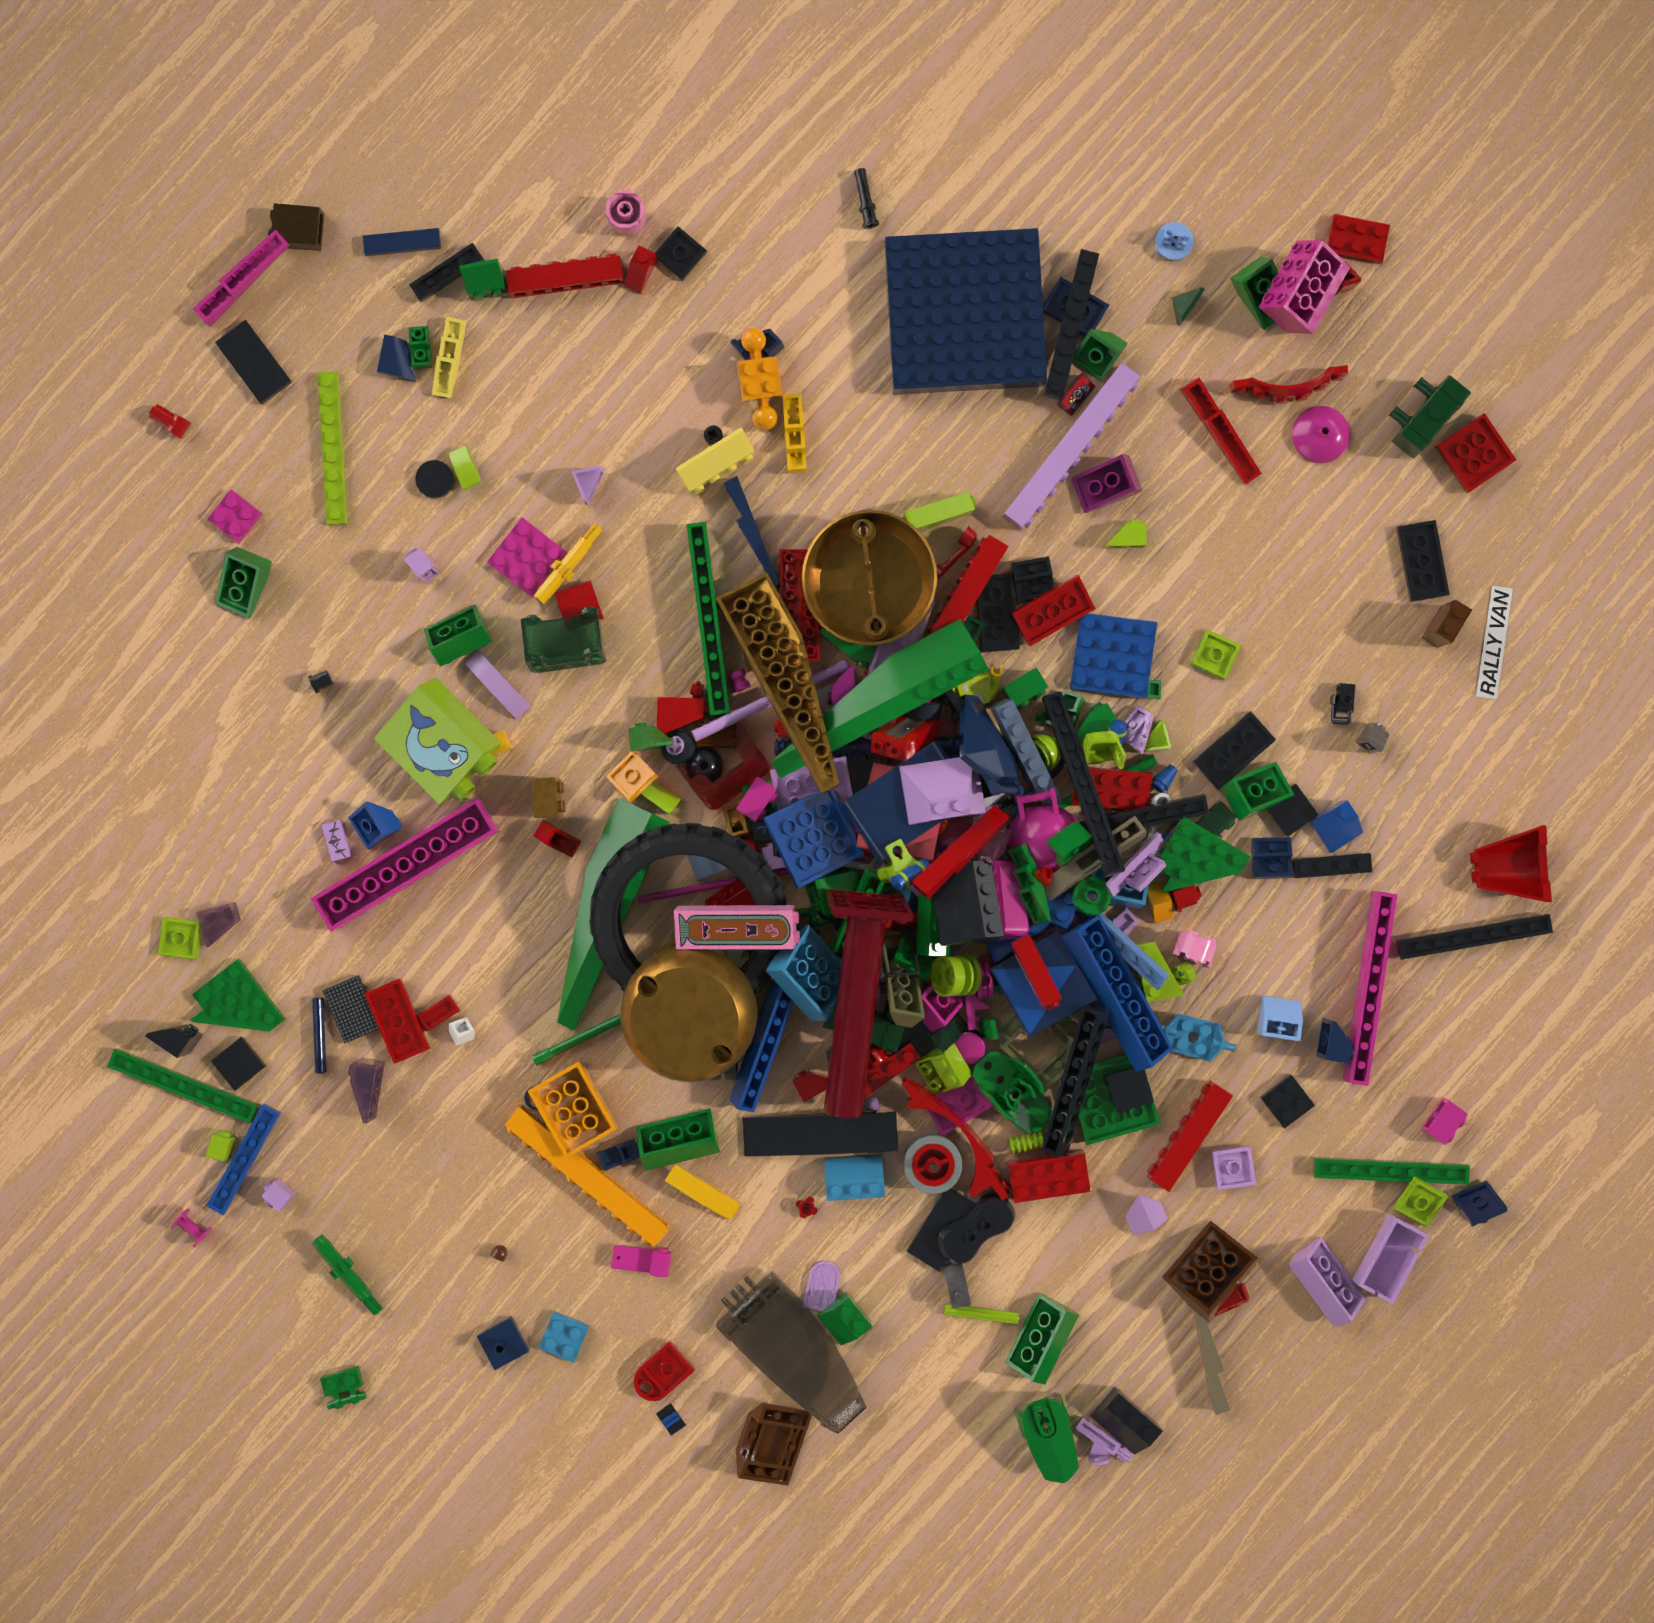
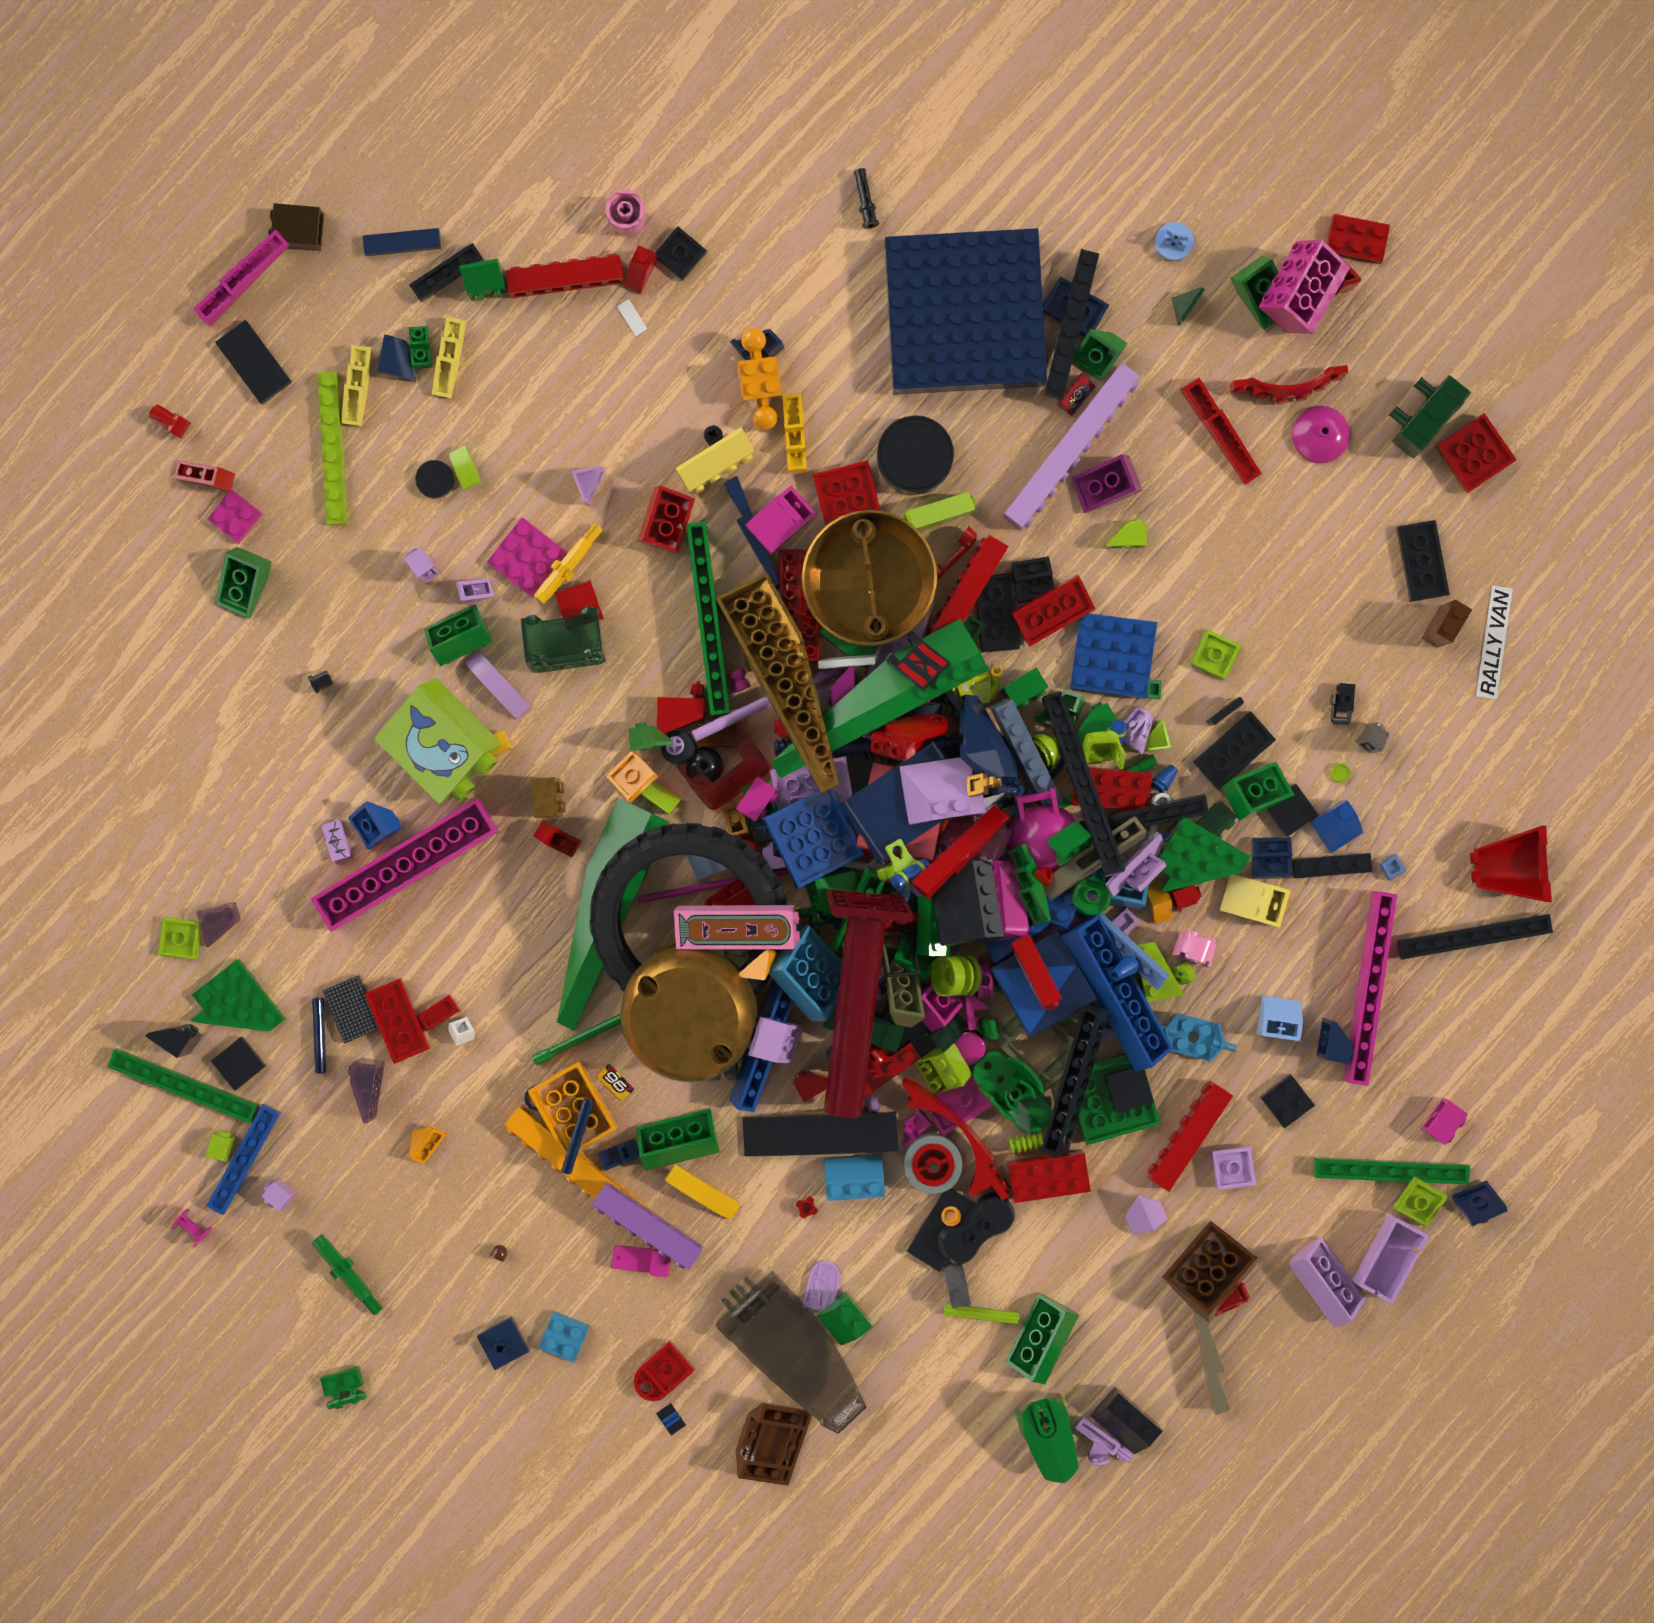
none -> red slope [174,460,235,492]
none -> light yellow slope [342,344,372,426]
none -> light orange slope [409,1126,447,1165]
none -> lavender slope [456,578,494,605]
none -> dark blue axle [561,1098,594,1175]
none -> medium lavender brick [592,1182,703,1269]
none -> sticker [597,1064,634,1101]
none -> white sticker [617,299,647,336]
none -> red slope [637,485,695,553]
none -> light orange slope [739,949,777,980]
none -> dark pink slope [745,486,817,554]
none -> lavender slope [748,1017,803,1063]
none -> red plate [812,460,881,527]
none -> white tile [818,654,879,669]
none -> black brick [877,415,954,495]
none -> flag [885,631,950,692]
none -> red tile [885,714,947,745]
none -> dark pink slope [903,1109,932,1149]
none -> light orange plate [941,1207,961,1226]
none -> pearl gold plate [967,773,1002,797]
none -> blue cone [1111,956,1139,981]
none -> black tile [1206,697,1244,726]
none -> light yellow slope [1220,875,1291,928]
none -> lime piece [1330,763,1351,783]
none -> medium blue tile [1379,854,1406,880]

